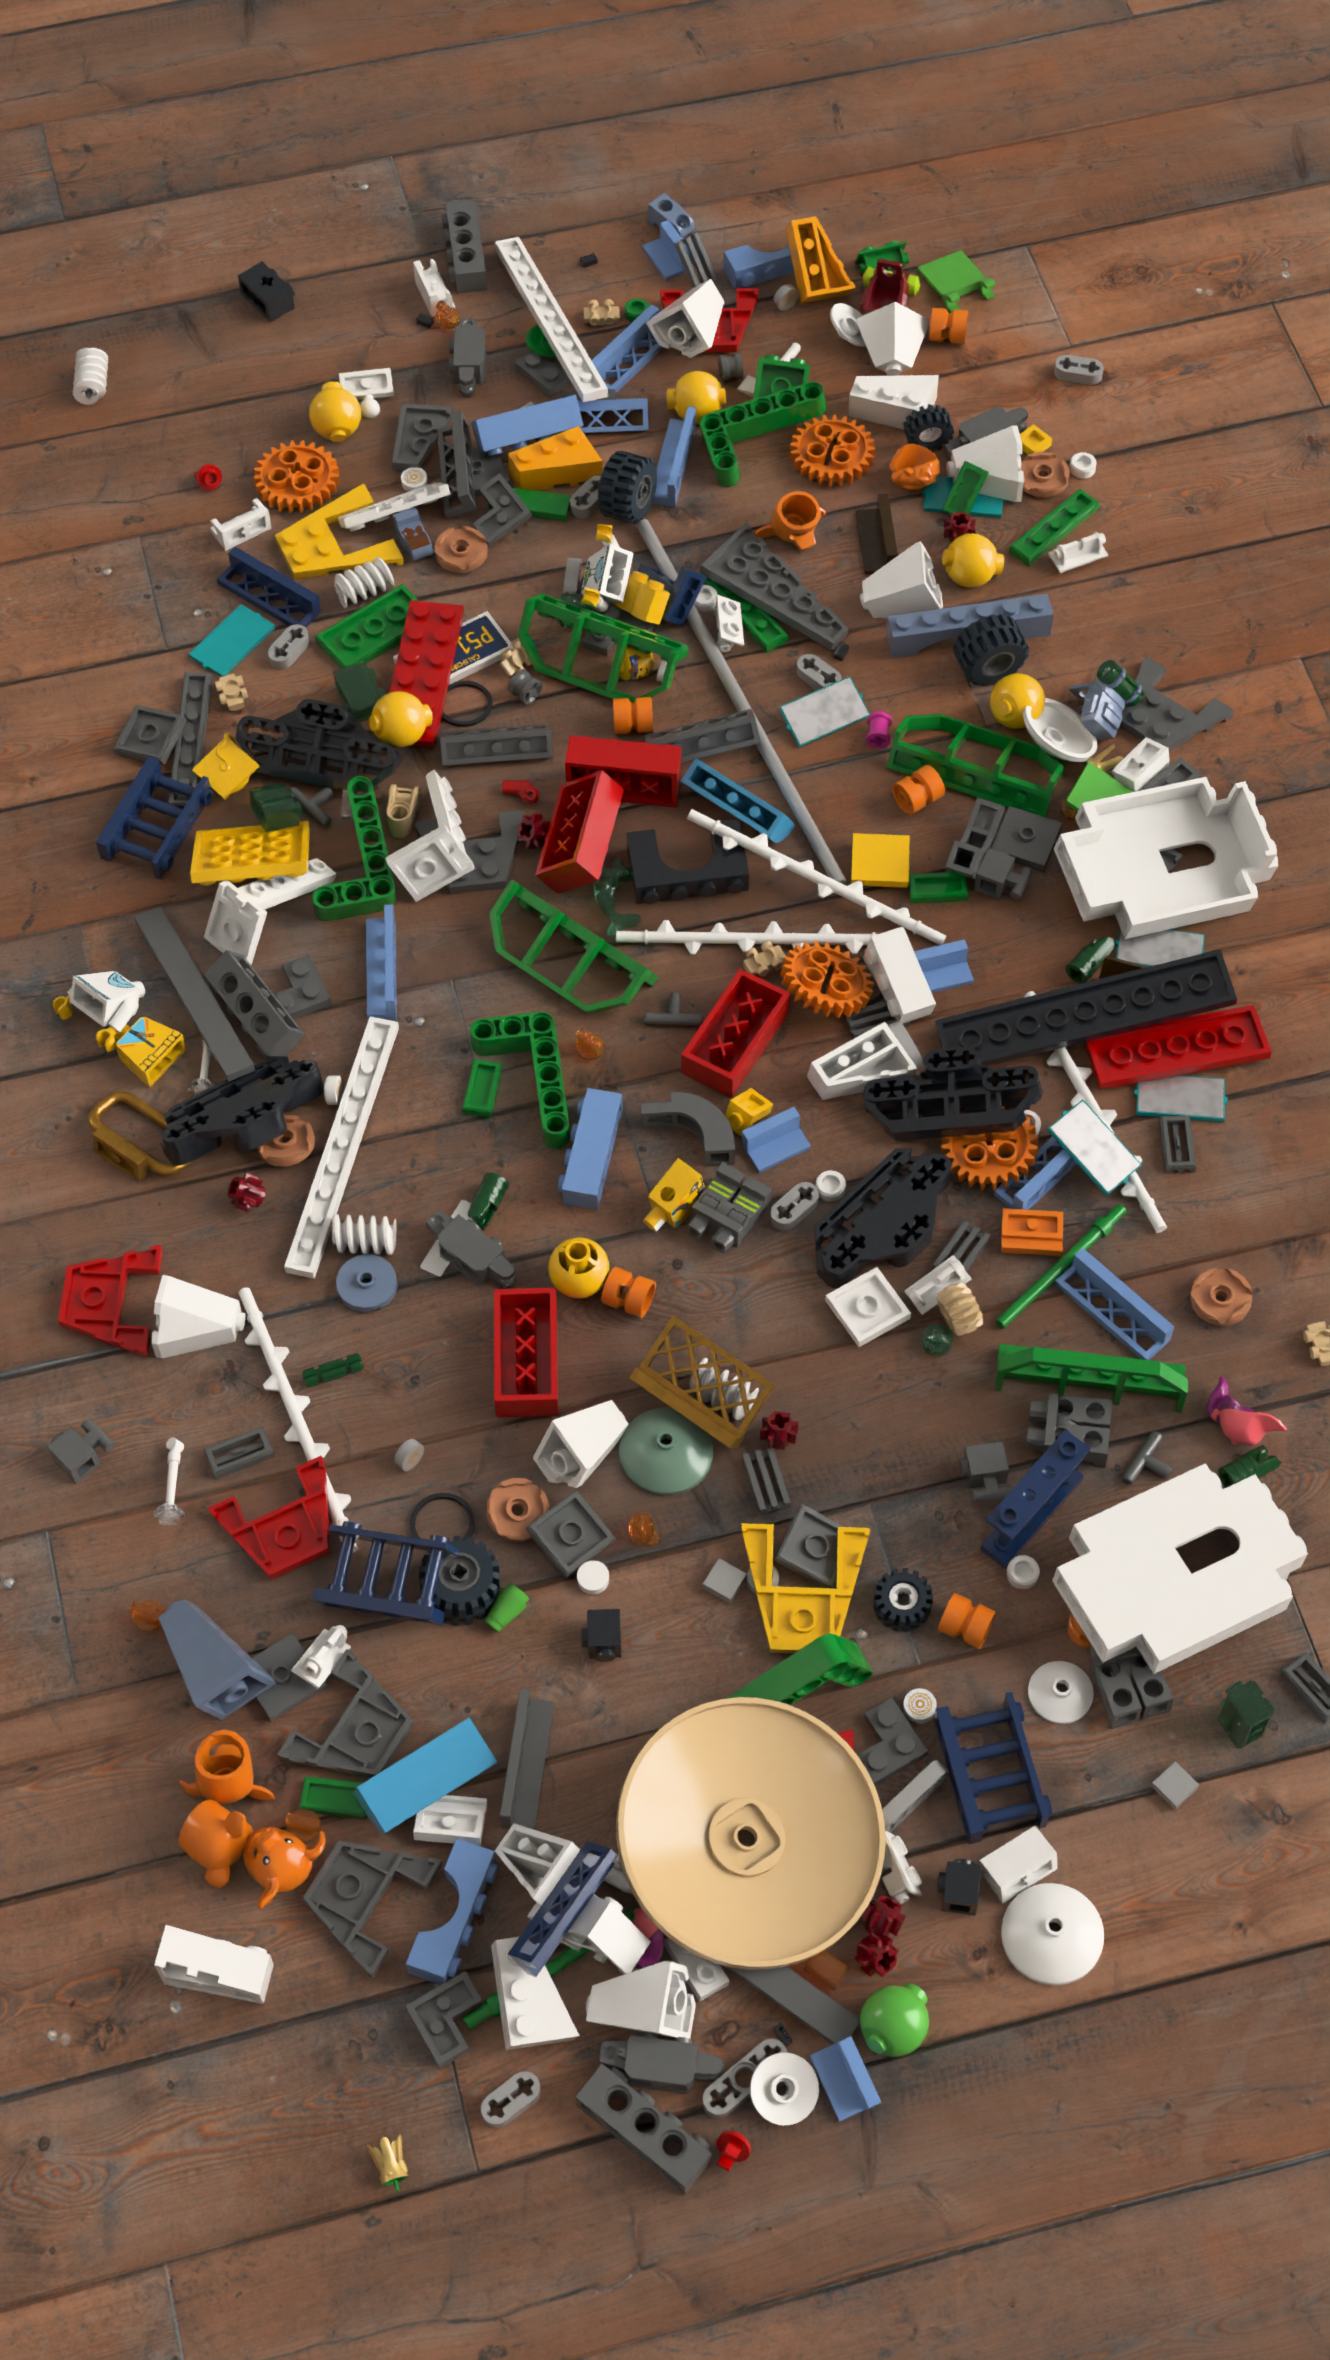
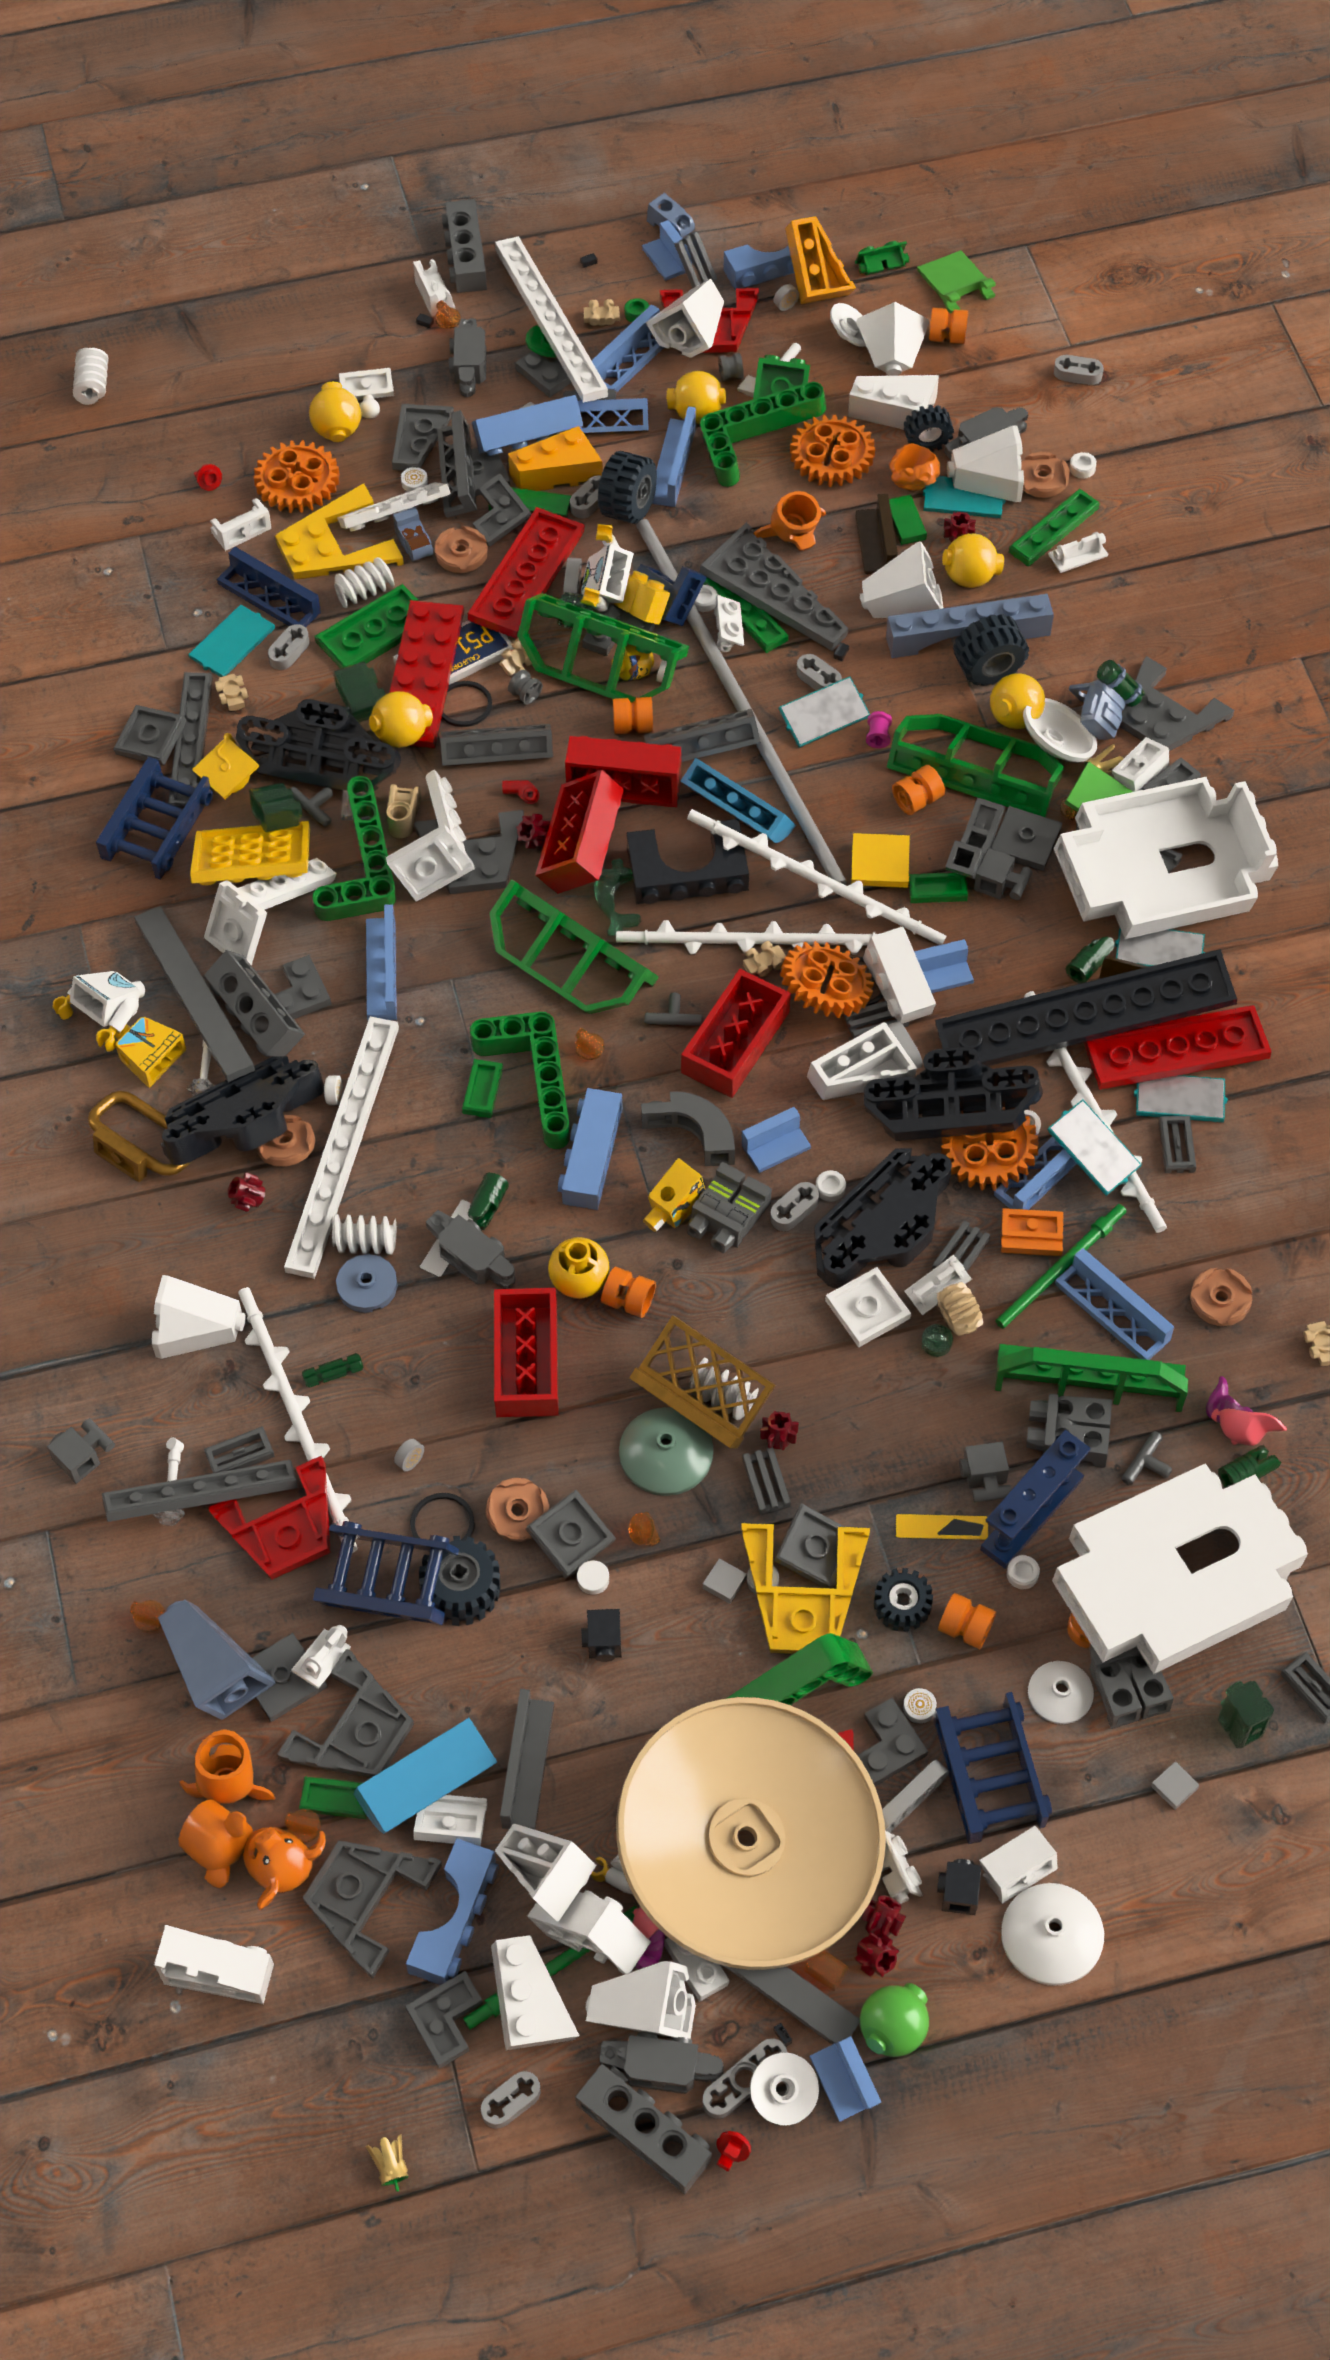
red wing [58,1245,163,1357] -> none
black brick [238,262,295,322] -> none
bright green cone [484,1583,530,1633] -> none
dark blue fence [508,1841,617,1977] -> none
white slope [533,1400,629,1488] -> none
yellow bracket [725,1088,774,1137] -> none
dark red piece [860,259,920,316] -> none
green plate [942,461,989,515] -> none
yellow plate [1020,424,1052,455] -> none
none -> dark grey tile [102,1460,297,1522]
none -> red plate [468,507,585,639]
none -> green tile [889,494,927,545]
none -> yellow sticker [896,1514,988,1540]

